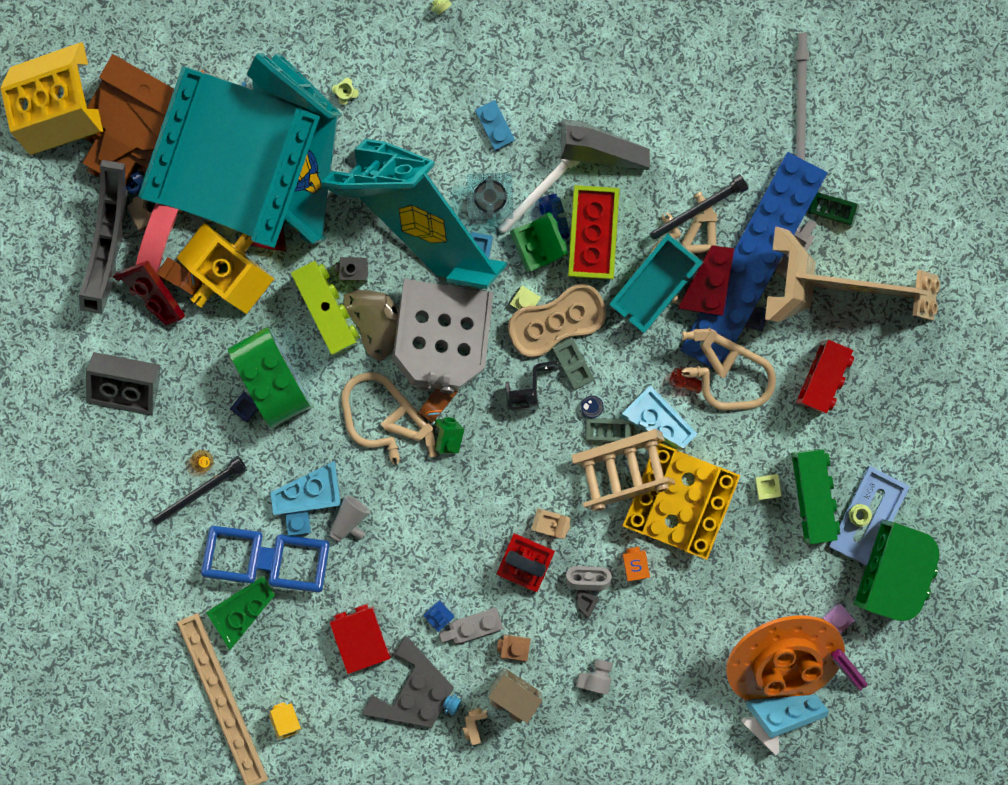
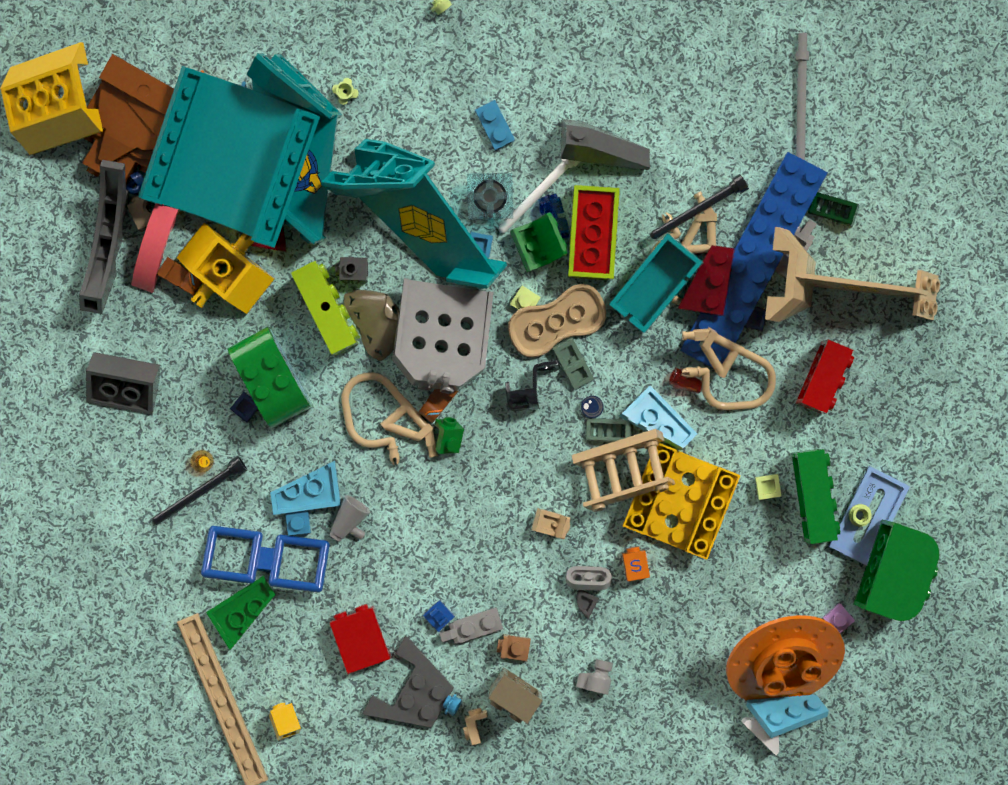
dark red wing [113,260,185,326] -> none
red plate [496,533,555,593] -> none
magenta axle [831,649,867,691] -> none

